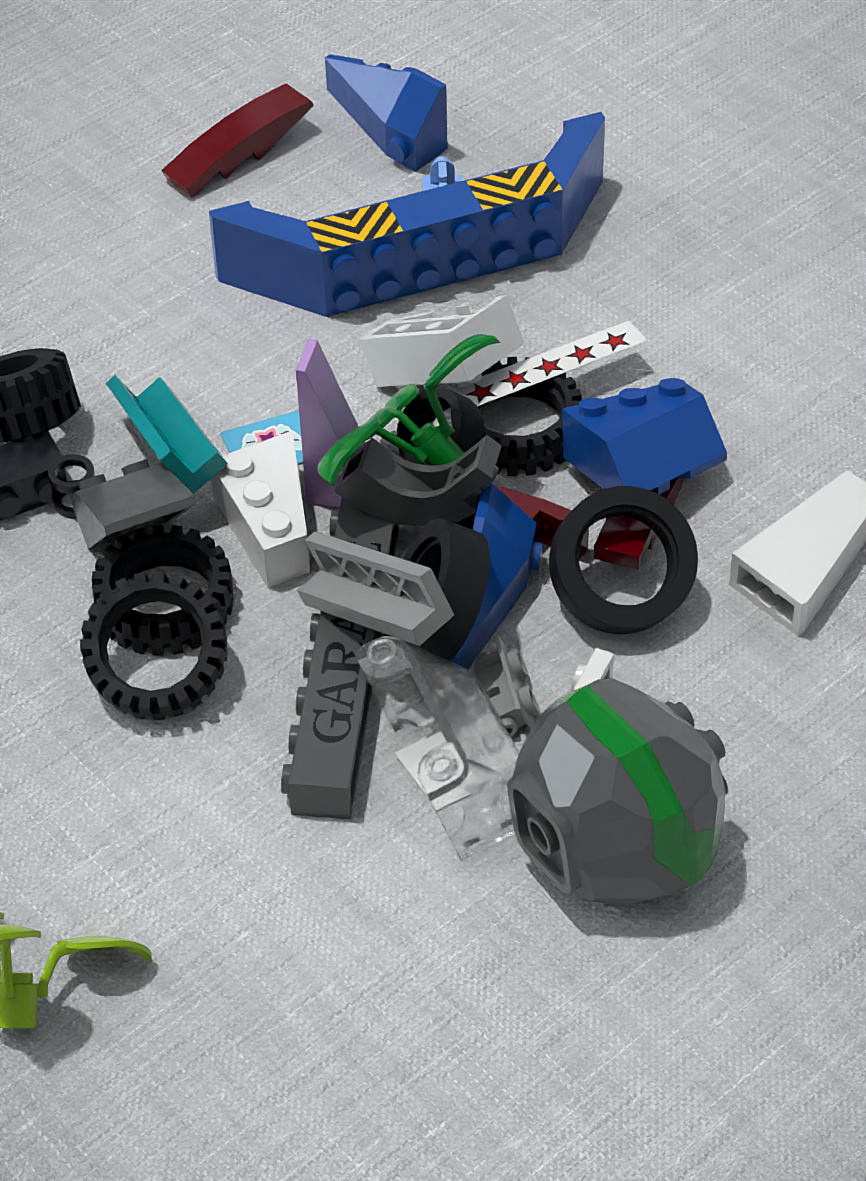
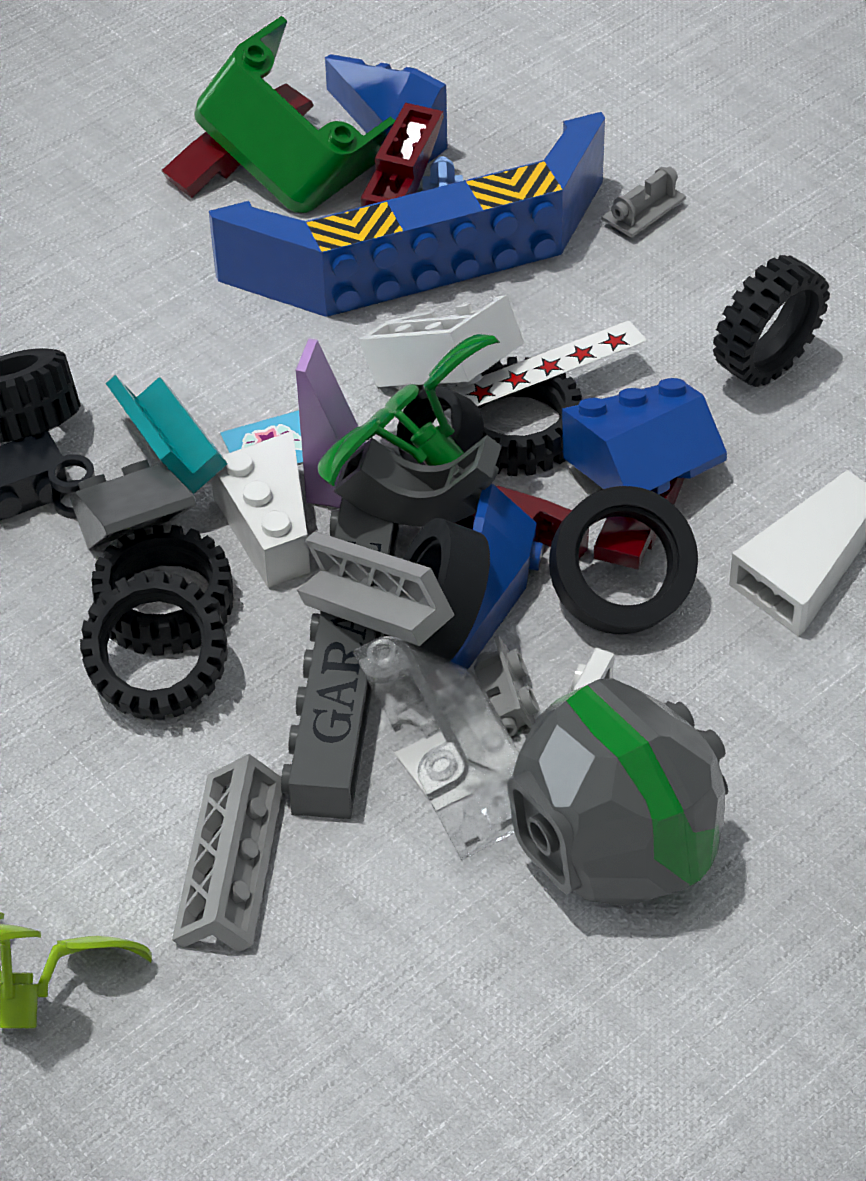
none -> light grey fence [172,754,282,952]
none -> green windscreen [194,16,395,213]
none -> dark red slope [360,102,444,207]
none -> light grey hinge [601,167,686,238]
none -> black tyre [713,255,830,387]

